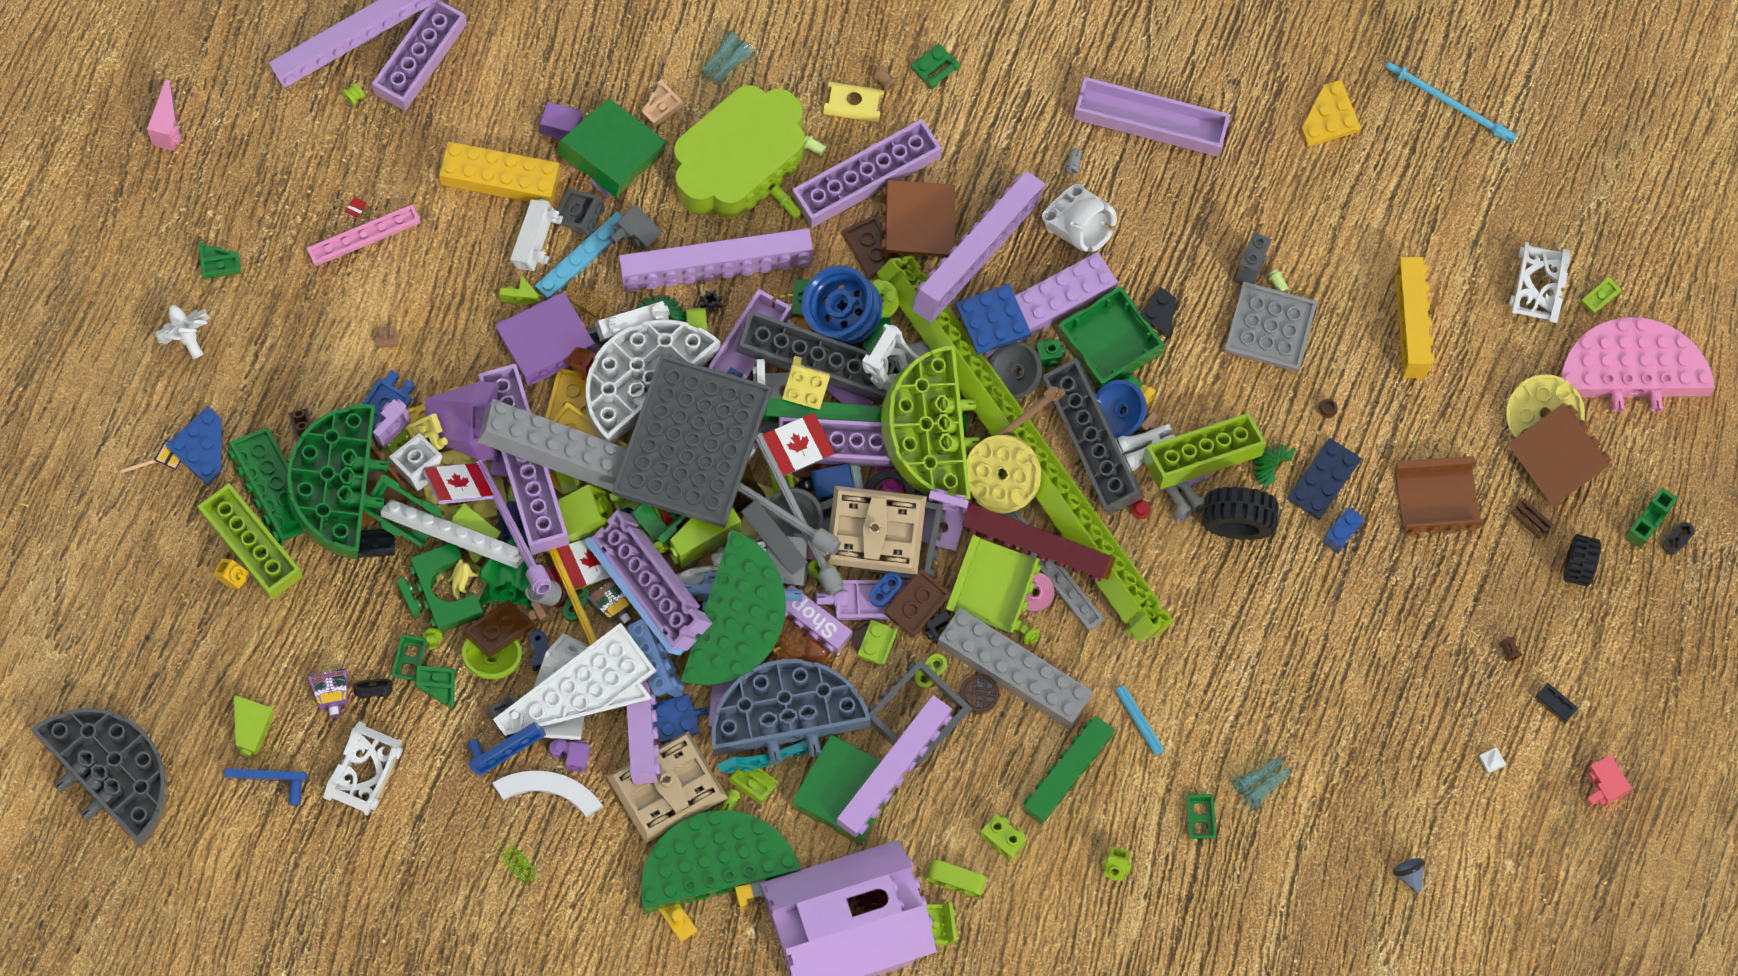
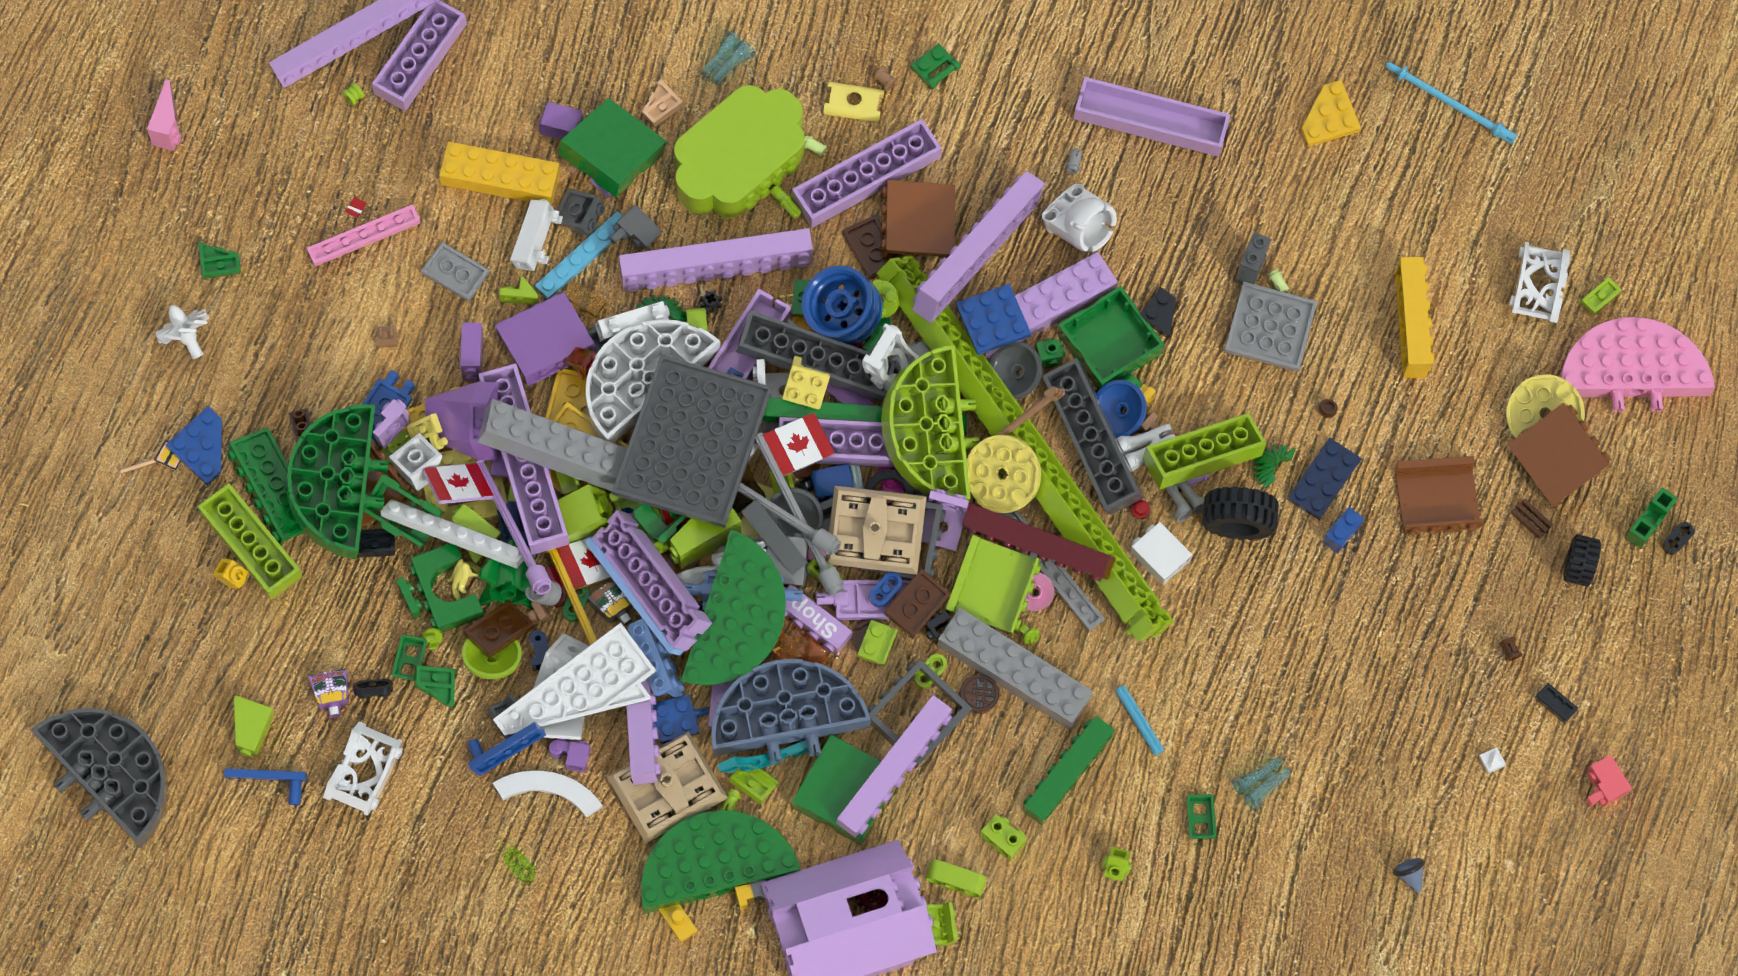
none -> light grey tile [421,242,490,302]
none -> medium lavender brick [460,323,484,382]
none -> white brick [1130,522,1192,586]

